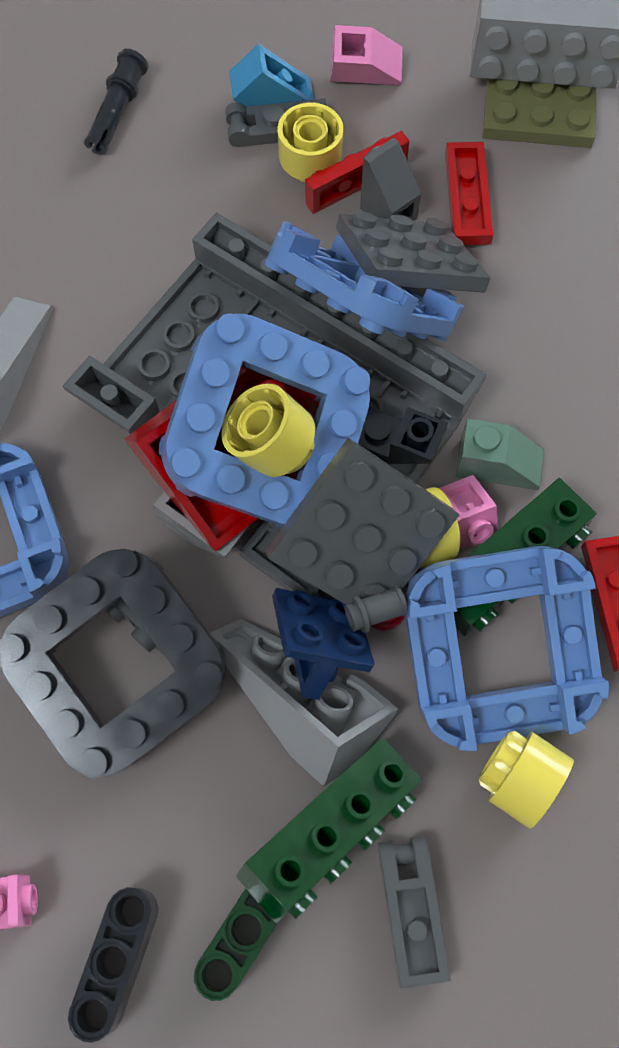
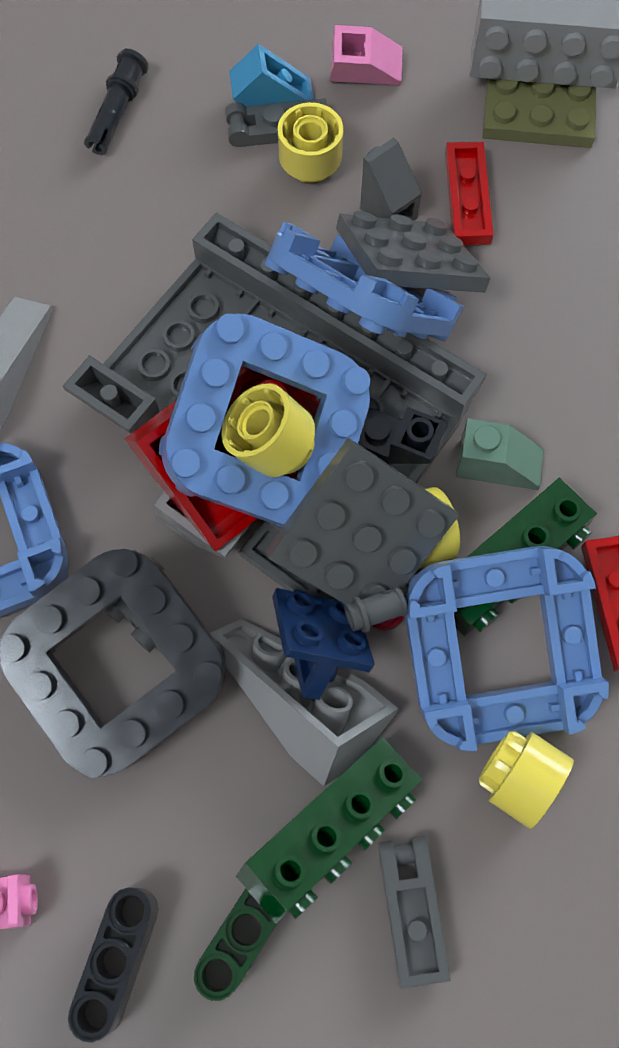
red plate [305,130,410,214] -> none
bright pink bracket [439,475,498,550] -> none

